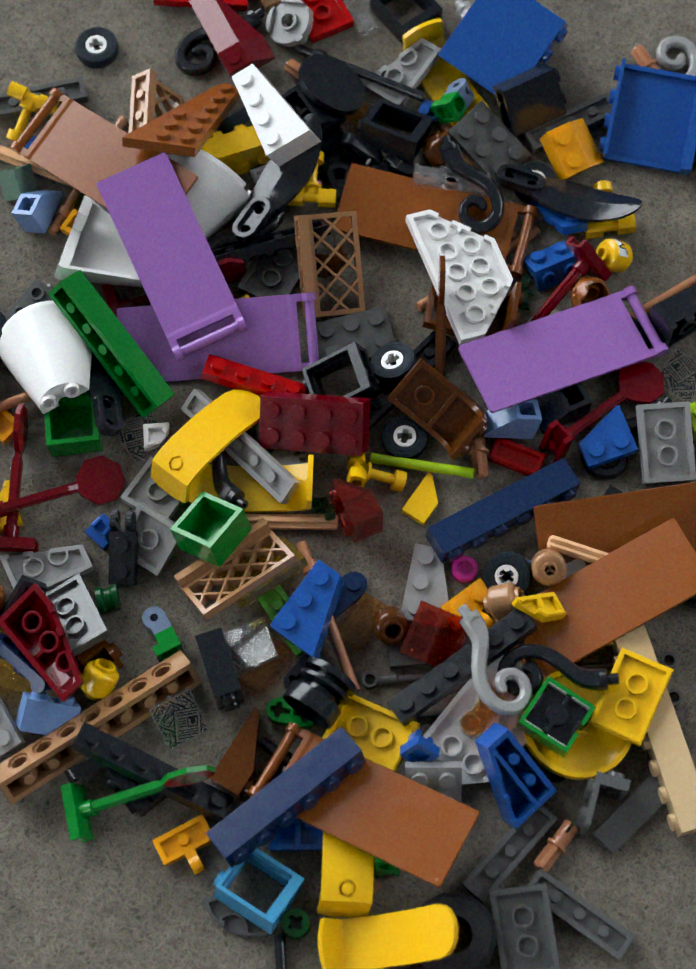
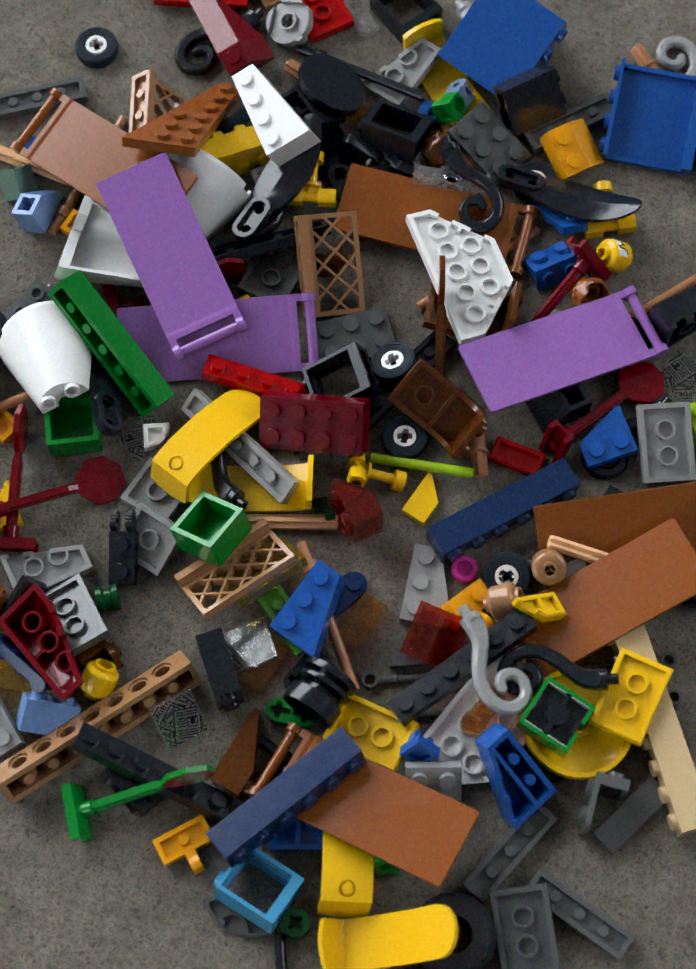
yellow bar [6,81,59,141] -> none
black beam [64,758,106,783] -> none
blue tile [85,513,122,551] -> none
leg [142,606,184,663] -> none
reddish brown head [373,606,409,645] -> none
medium blue slope [483,399,542,439] -> none
clear green piece [518,274,535,311] -> none
nougat axle [534,819,579,872] -> none

